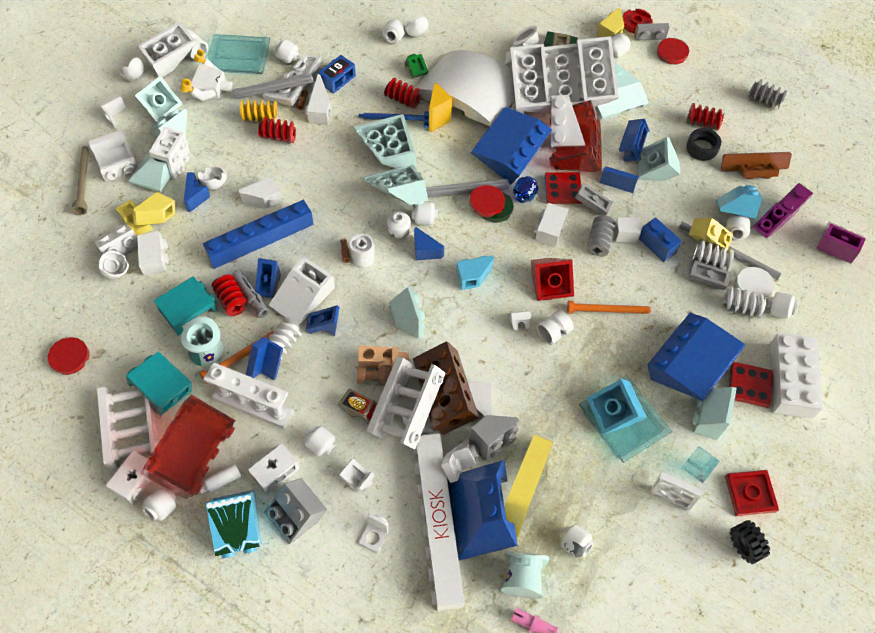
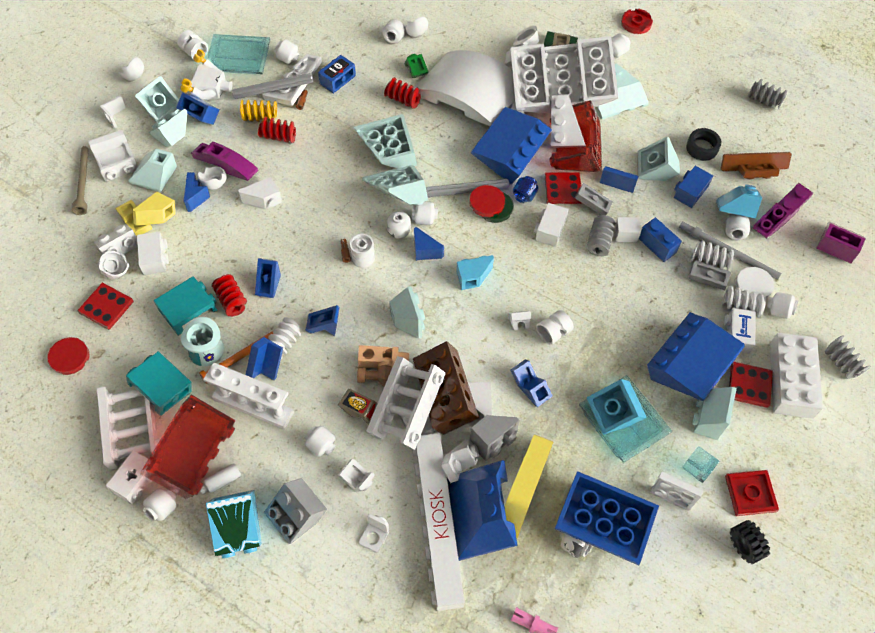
white slope [138,22,196,77] -> none
white bracket [149,126,191,179] -> none
blue brick [202,199,314,269] -> none
light grey pin [232,270,269,318] -> none
white brick [248,444,300,495] -> none
white slope [269,257,335,325] -> none
white slope [305,74,332,125] -> none
blue piece [359,111,429,128] -> none
yellow slope [429,83,452,132] -> none
light aqua hat [501,551,549,599] -> none
red slope [531,258,574,301] -> none
orange bar [567,300,651,314] -> none
light yellow slope [597,8,624,38] -> none
blue window [619,118,650,162] -> none
light grey plate [634,23,670,40] -> none
red tile [657,38,690,64] -> none
red piece [686,103,724,131] -> none
light yellow slope [689,218,733,250] -> none
none -> red tile [77,282,134,330]
none -> blue brick [176,92,220,125]
none -> magenta slope [191,142,259,181]
none -> blue slope [510,359,553,407]
none -> blue slope [555,471,659,566]
none -> blue brick [674,165,714,208]
none -> white brick [724,308,756,354]
none -> light grey piece [825,335,871,379]

